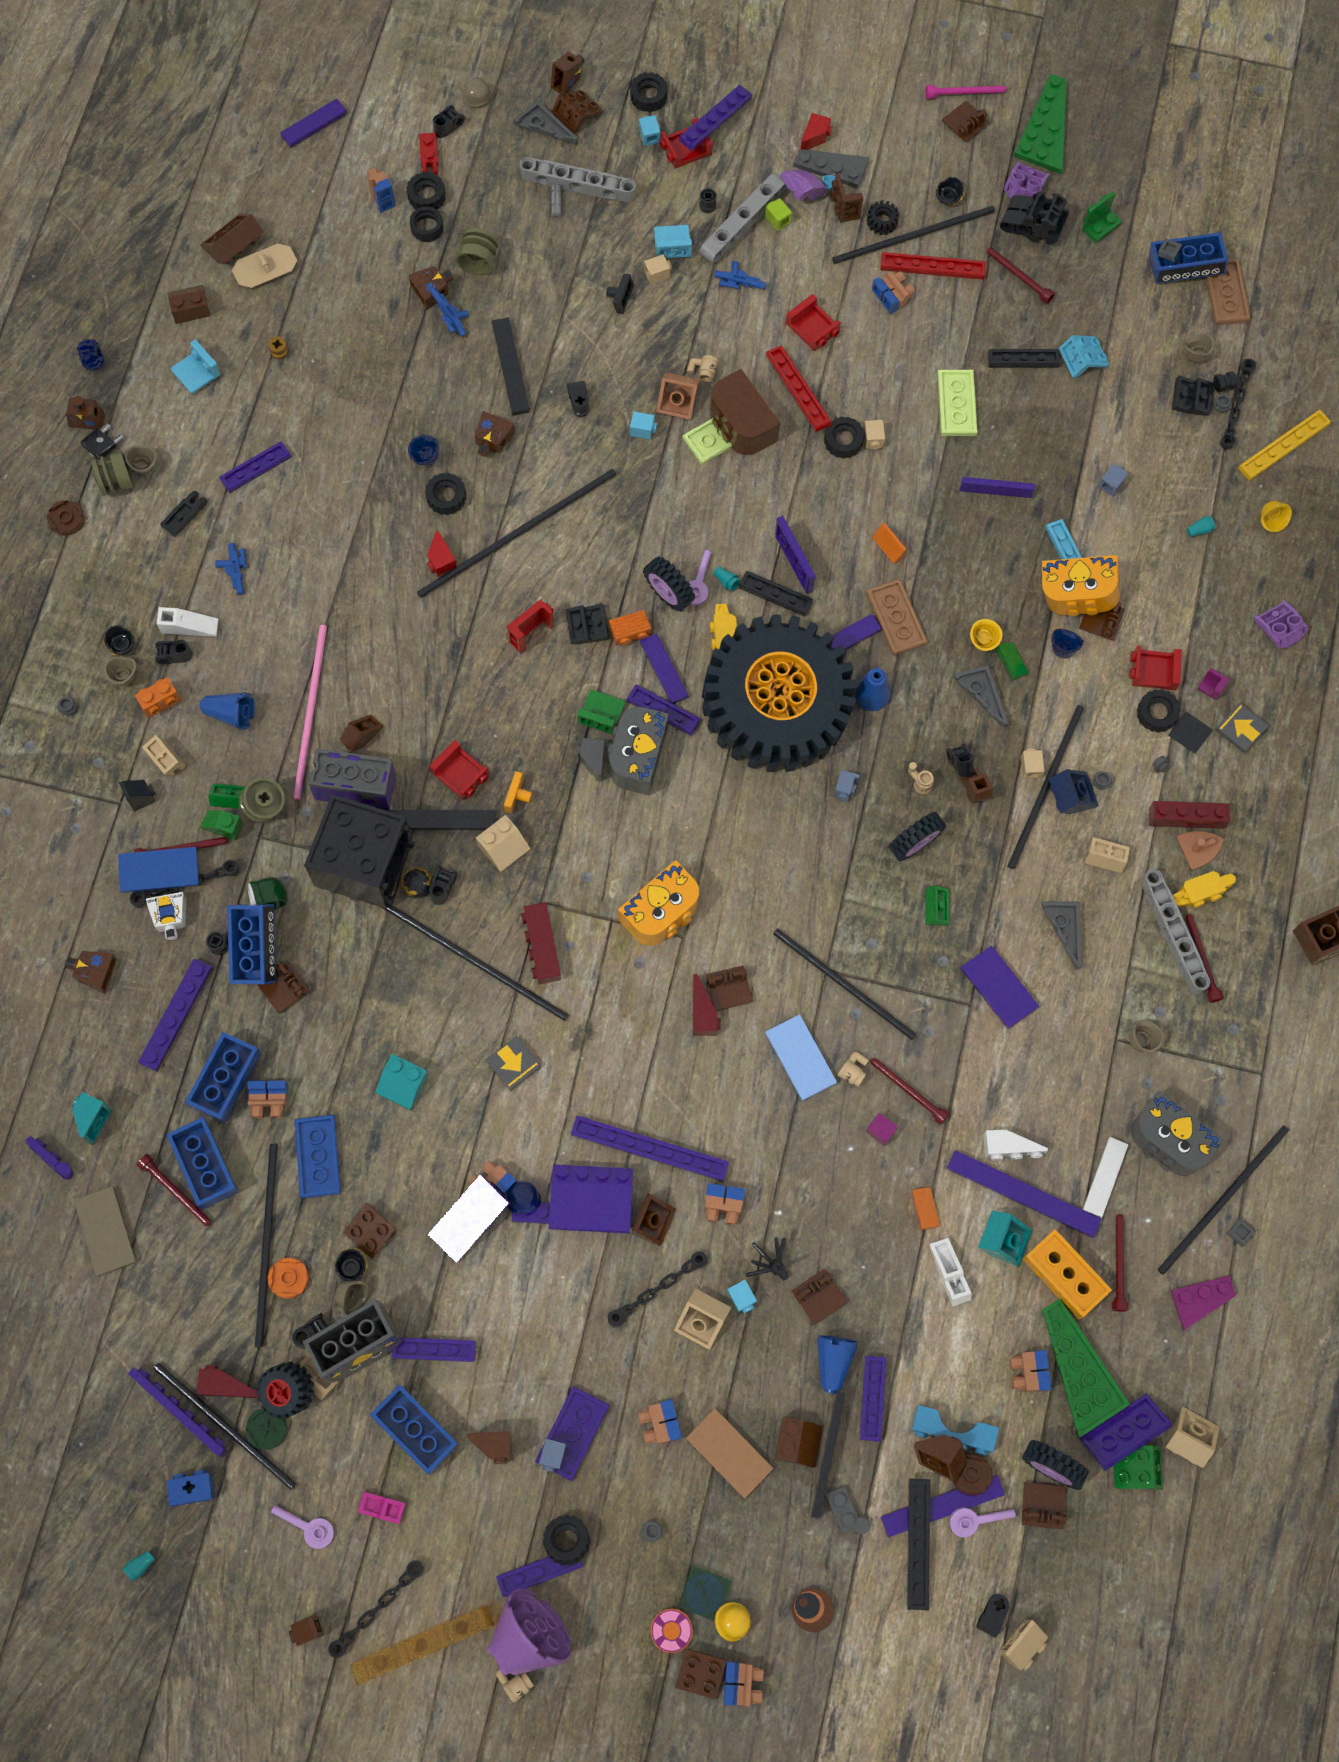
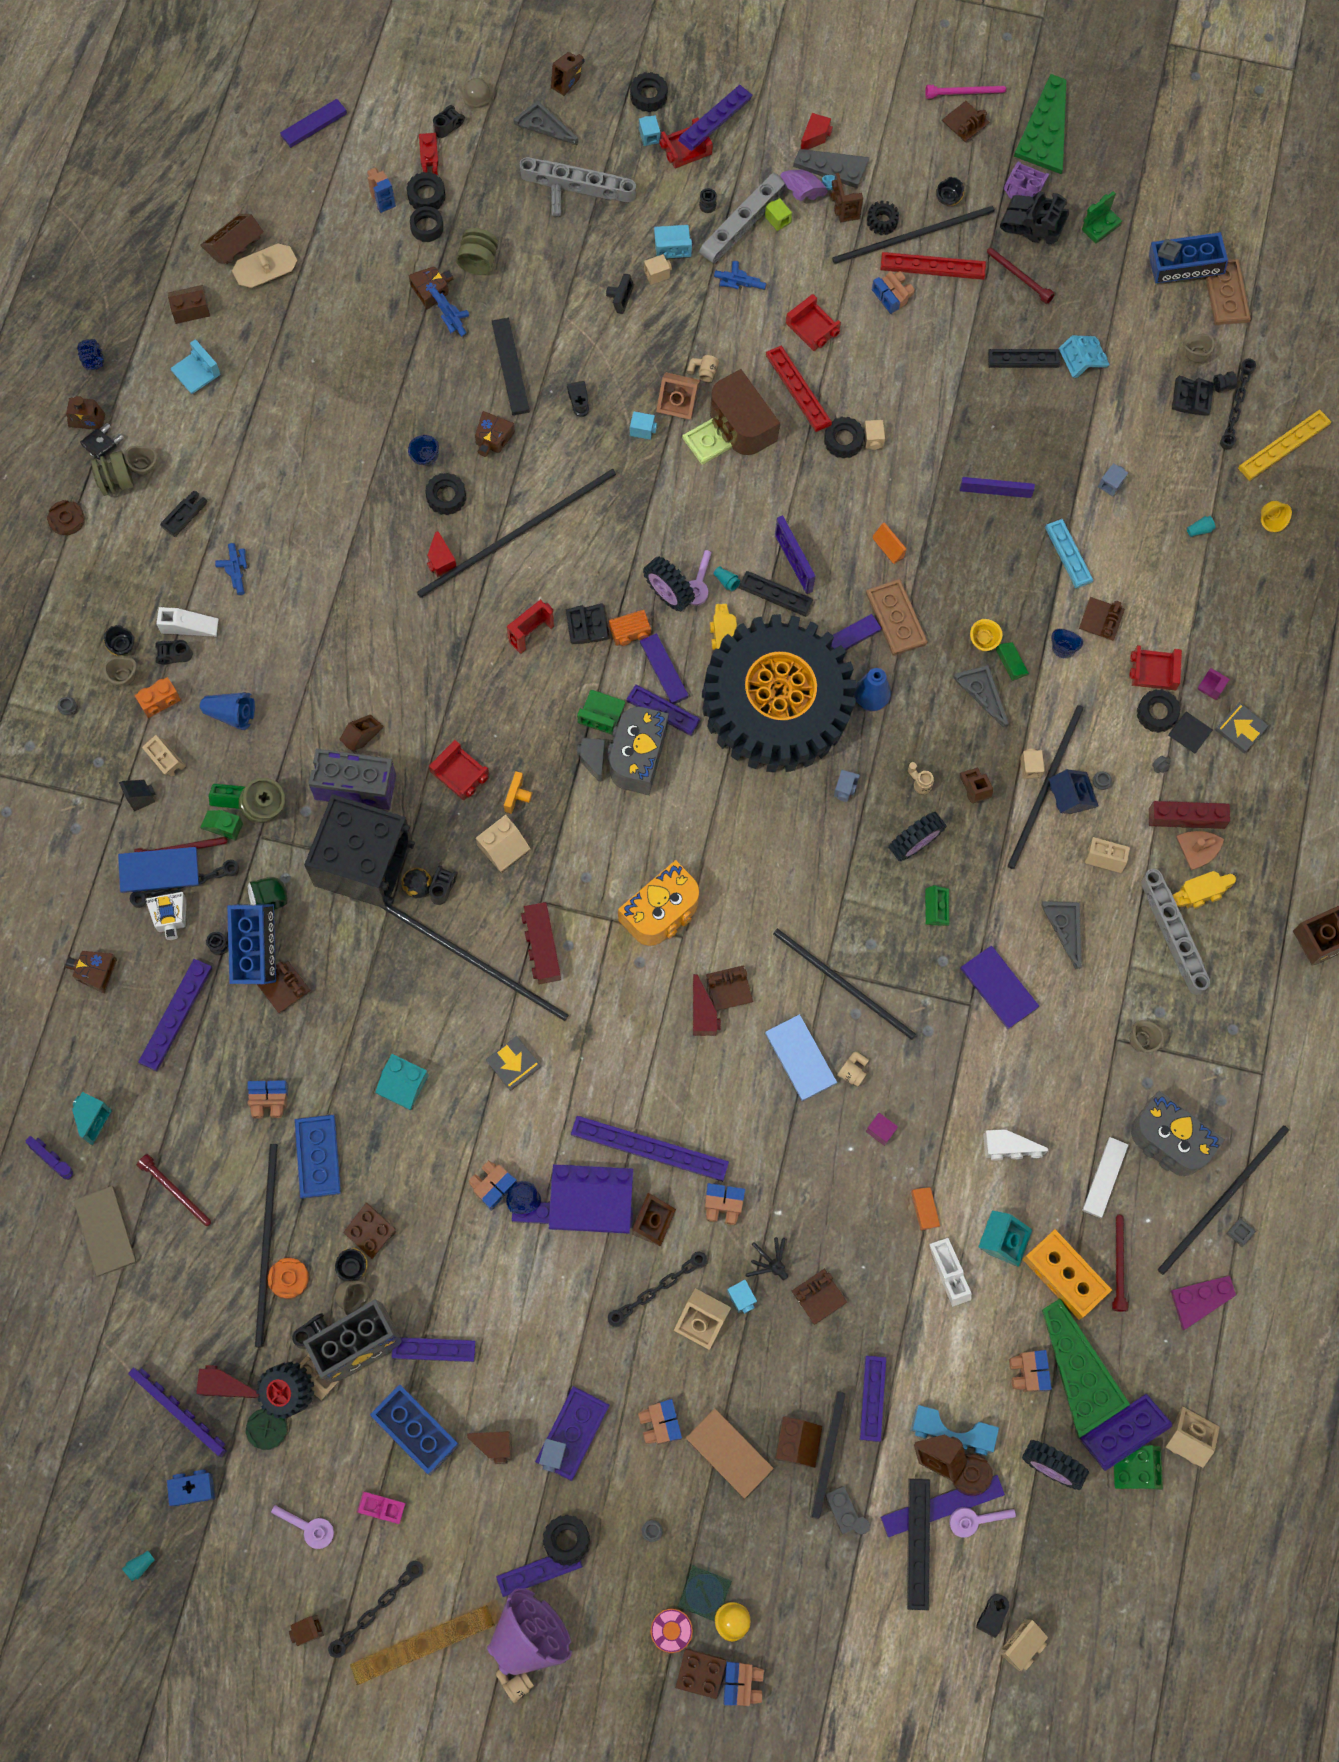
black piece [153,1363,296,1490] -> none
blue brick [166,1117,239,1210] -> none
blue brick [185,1032,262,1124] -> none
dark purple tile [219,441,291,494] -> none
pearl gold wheel [268,336,288,359] -> none
bright pink piece [293,625,327,801] -> none
black tile [385,810,495,830] -> none
tile [428,1175,511,1262] -> none
reddish brown bracket [551,90,603,133] -> none
tile [792,1588,834,1632] -> none
blue cone [817,1335,858,1394] -> none
dark red piece [871,1058,950,1125] -> none
yellowish green tile [937,370,977,436] -> none
black piece [946,743,974,777] -> none
dark purple tile [946,1150,1102,1238] -> none
reddish brown hinge [1021,1482,1066,1530] -> none
light orange brick [1042,555,1121,616] -> none
dark red piece [1185,914,1224,1003] -> none
dark grey plate [1213,394,1231,412] -> none
medium lavender slope [1254,600,1308,649] -> none

